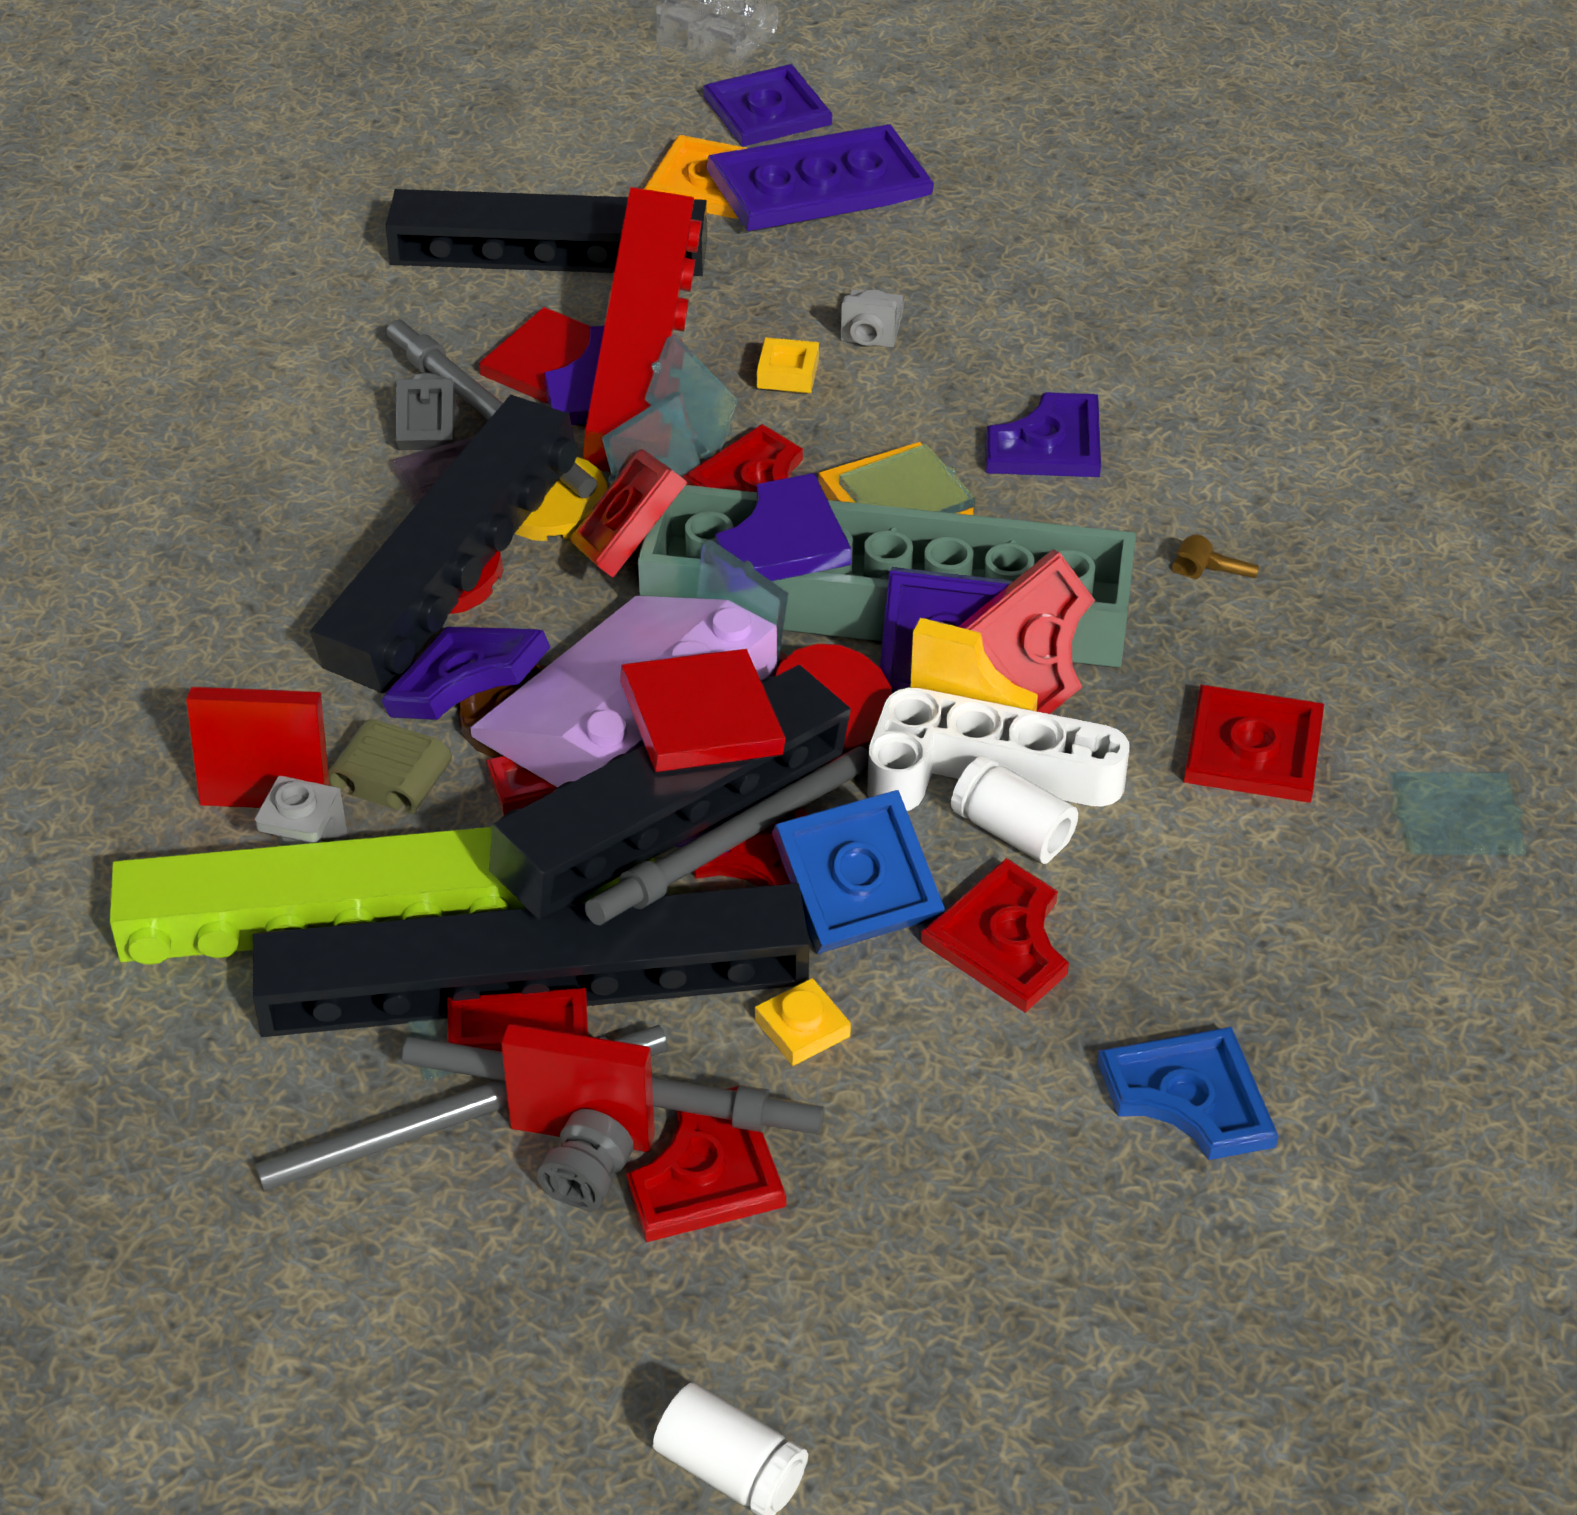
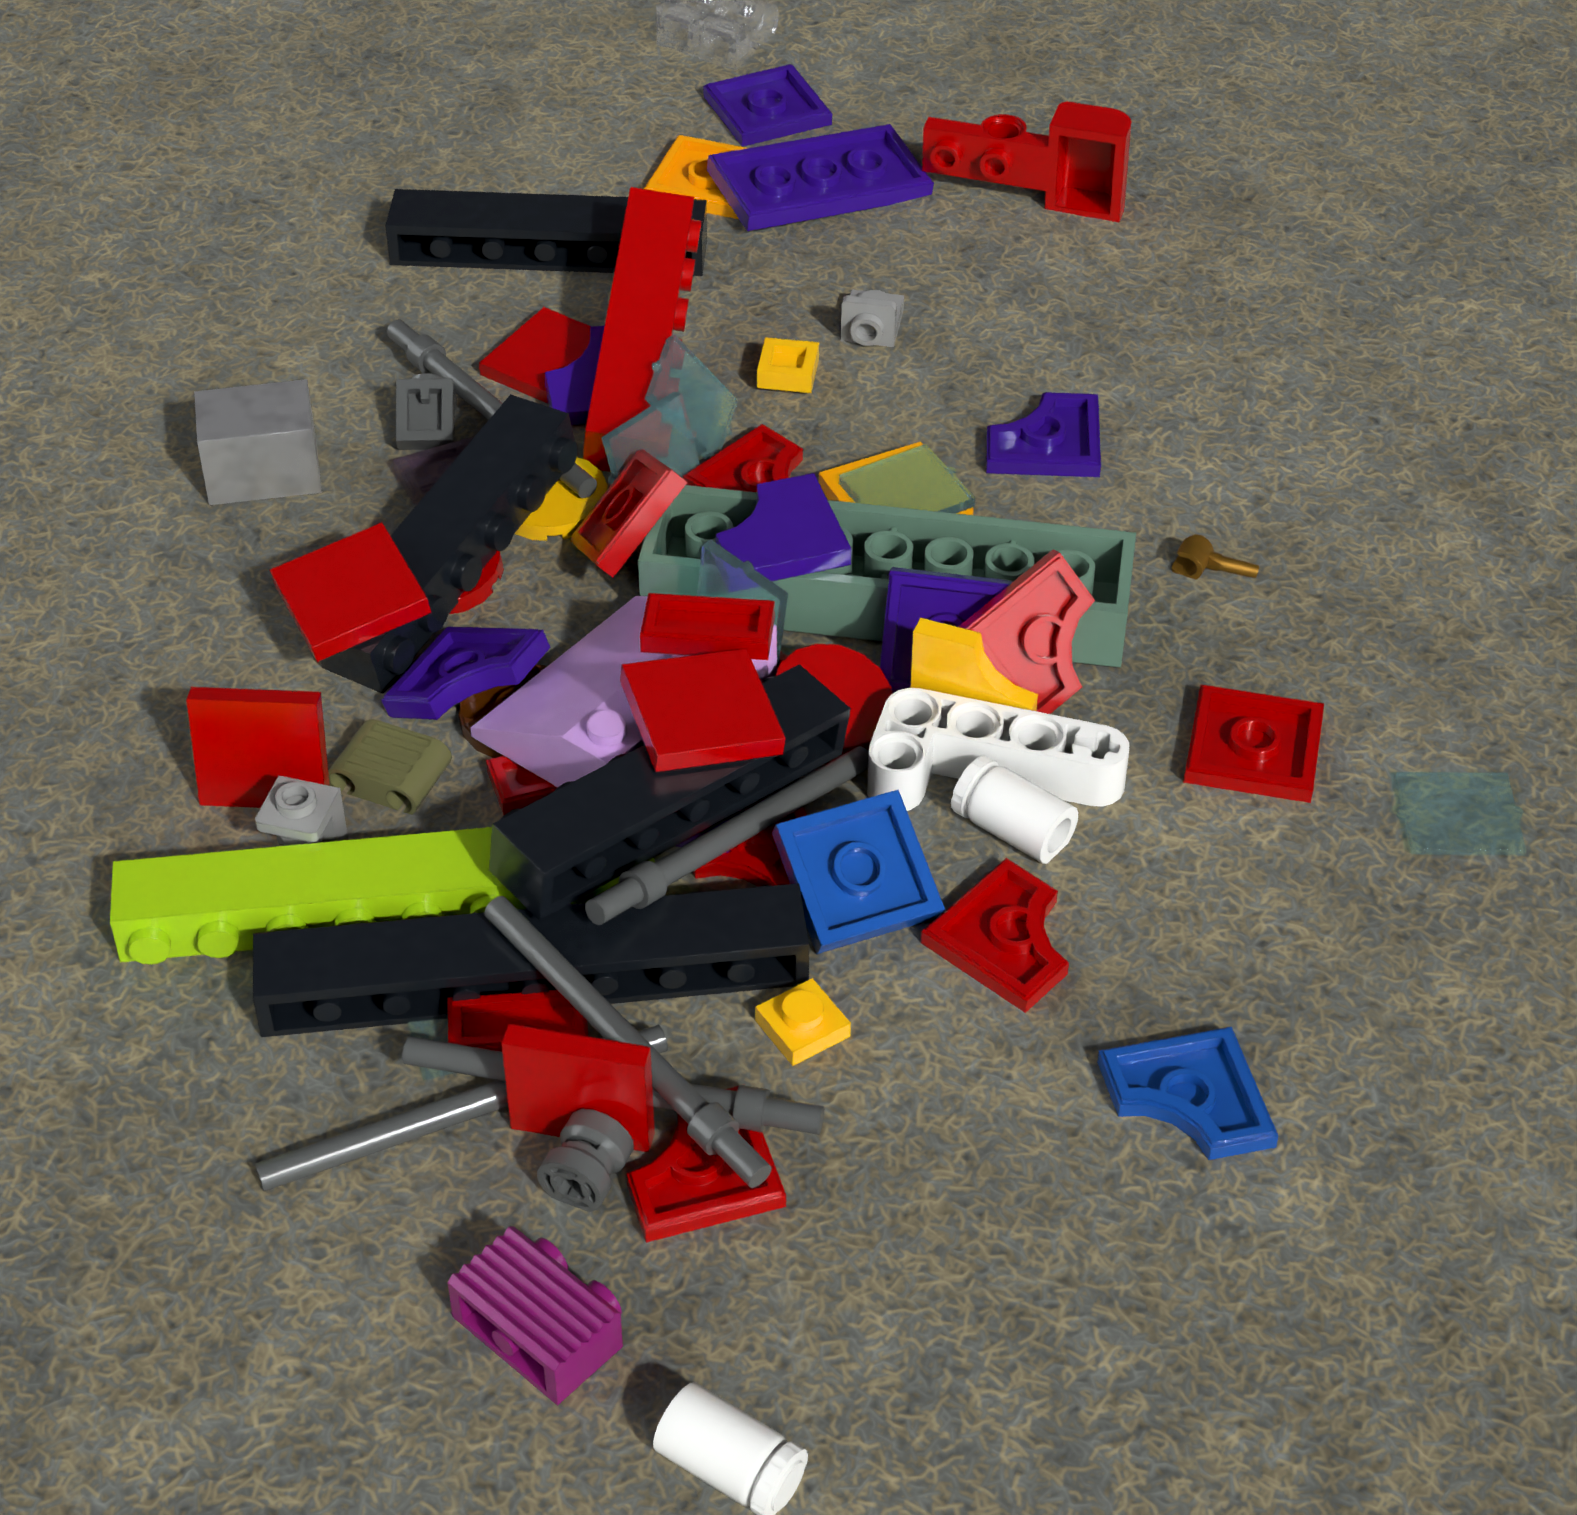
none -> flat silver piece [194,379,322,505]
none -> red tile [270,522,432,662]
none -> magenta brick [448,1226,623,1405]
none -> dark grey bar [484,896,772,1188]
none -> red tile [640,593,775,660]
none -> red plate [922,102,1131,222]

